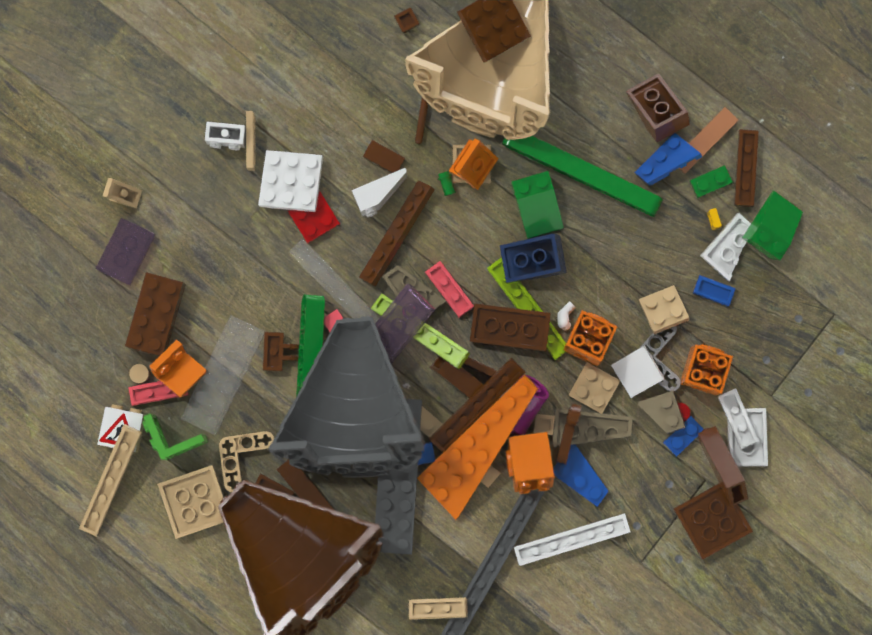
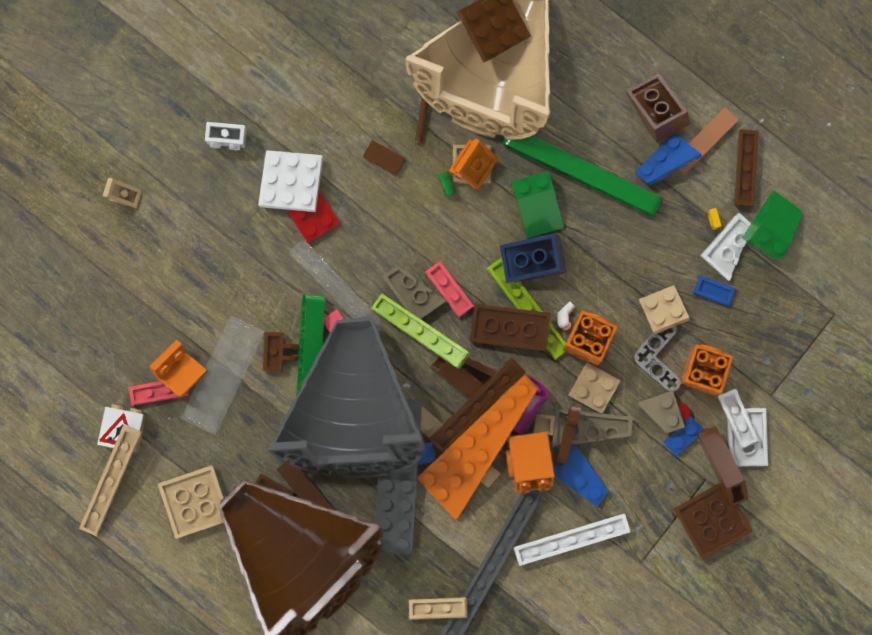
clear purple tile [95,218,156,286] -> none
reddish brown brick [125,272,186,356] -> none
tan tile [129,364,149,384] -> none
bright green bracket [142,414,209,460] -> none
tan beam [219,431,275,492] -> none
tan tile [246,111,256,171] -> none
white slope [352,168,407,217] -> none
reddish brown plate [359,180,435,287] -> none
tile [375,284,435,364] -> none
reddish brown plate [394,7,420,34] -> none
white tile [611,345,664,398] -> none
green plate [689,165,733,198] -> none

